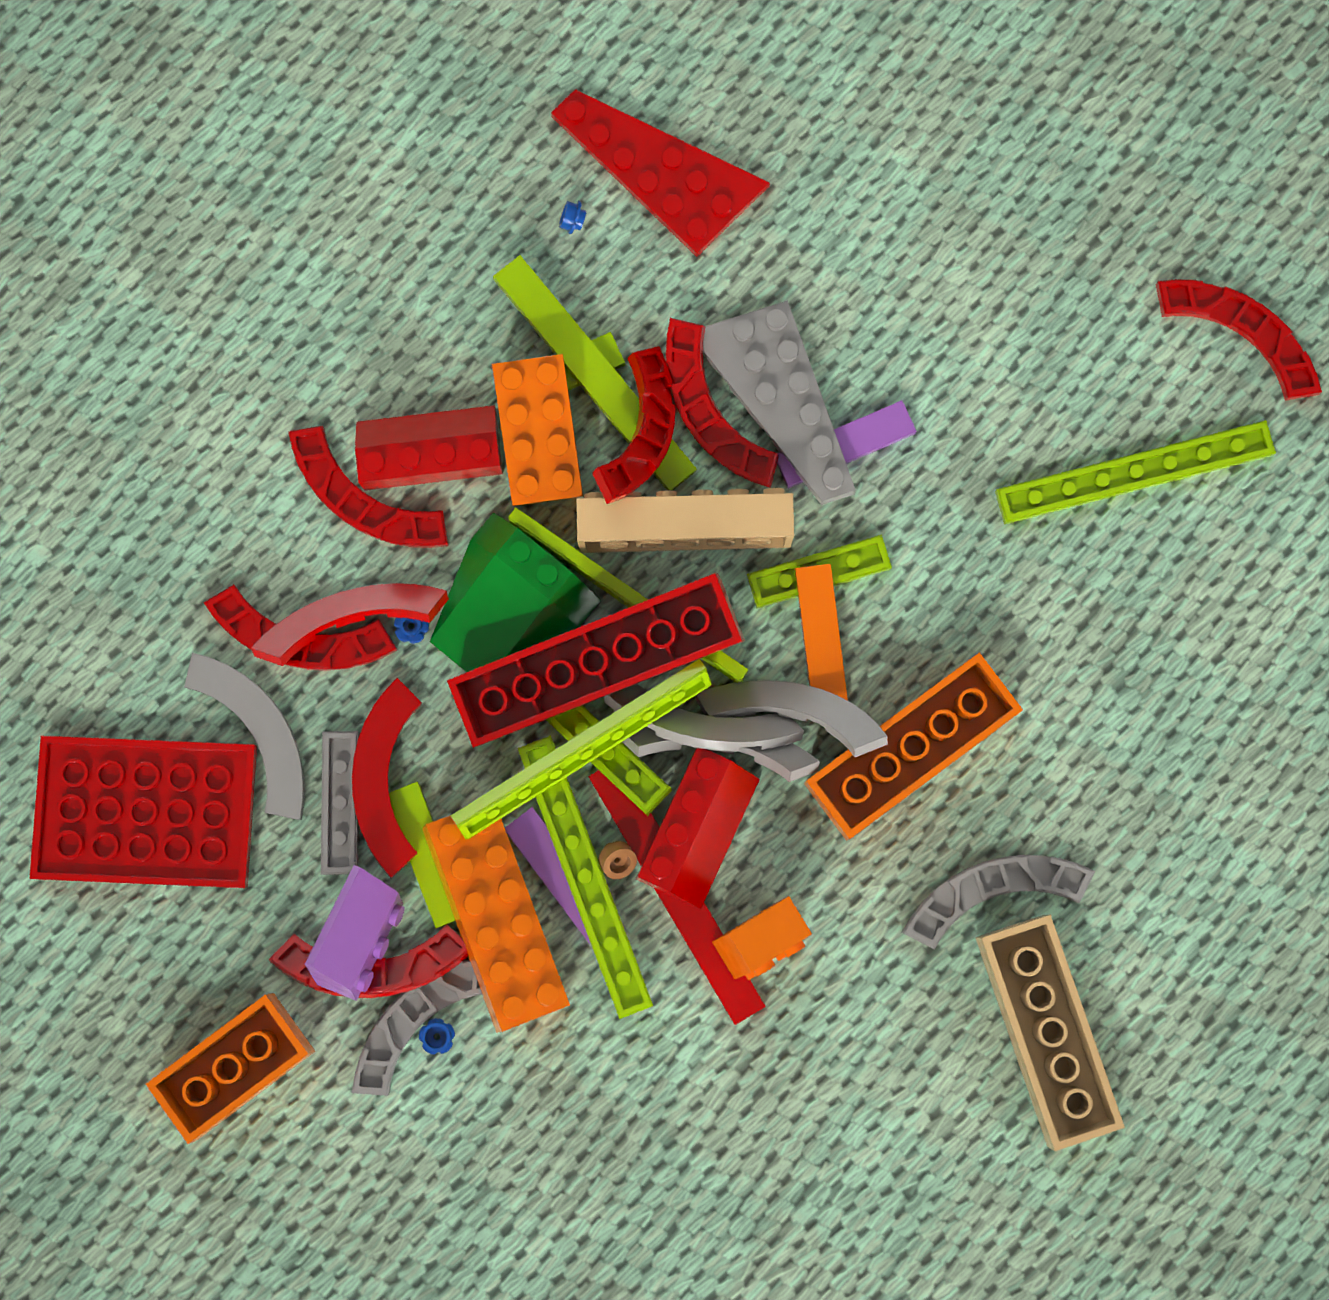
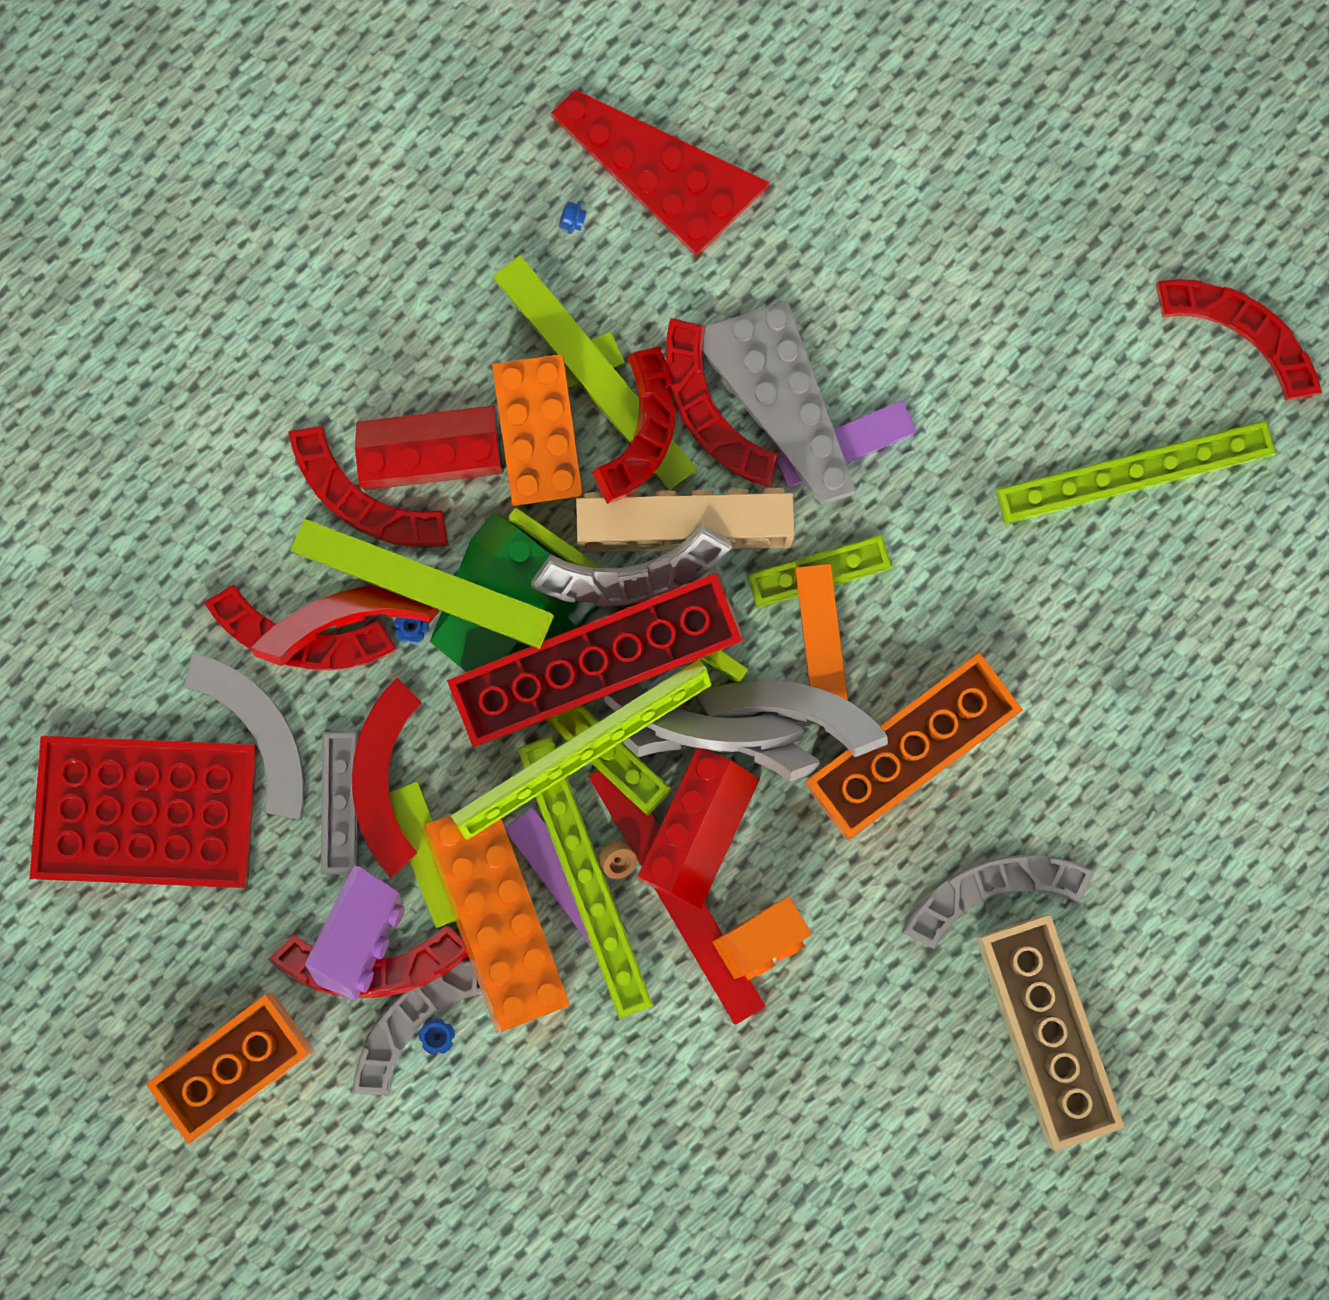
none -> lime tile [290,519,554,649]
none -> light grey tile [531,524,732,606]

